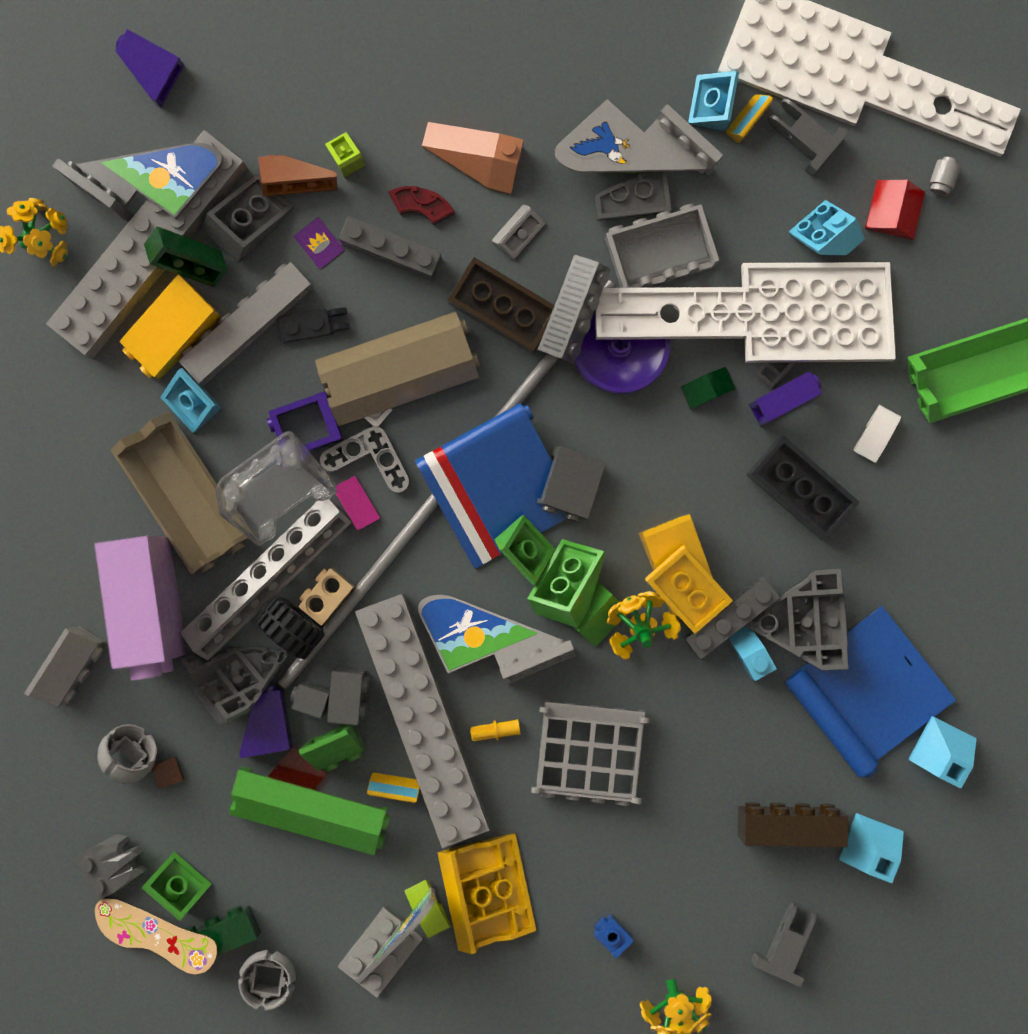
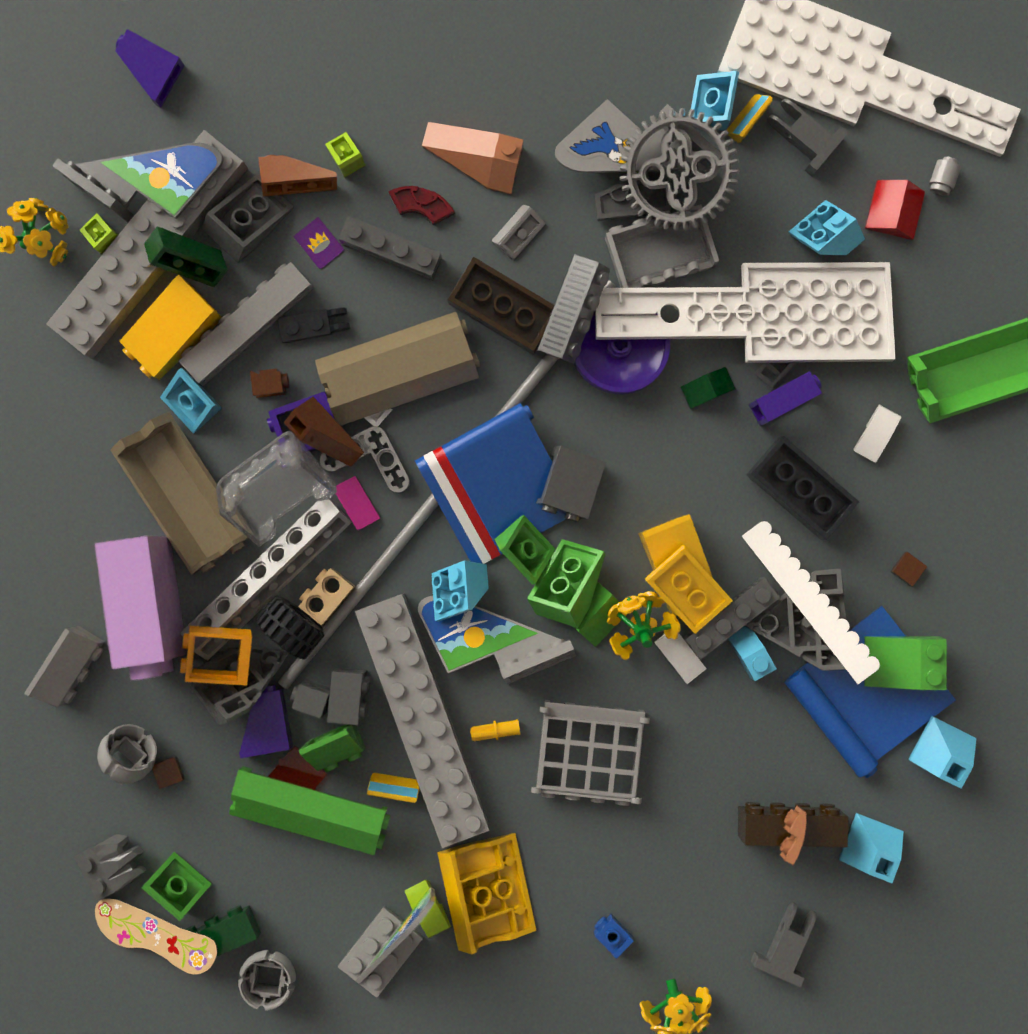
none -> lime slope [80,213,118,254]
none -> light orange window [180,625,252,685]
none -> reddish brown window [250,368,289,398]
none -> reddish brown slope [284,397,364,467]
none -> medium azure slope [432,560,489,622]
none -> light grey gear [619,108,740,231]
none -> white slope [654,633,706,684]
none -> white sticker [742,521,880,684]
none -> nougat slope [780,806,806,865]
none -> bright green slope [864,636,947,690]
none -> reddish brown tile [891,552,927,586]

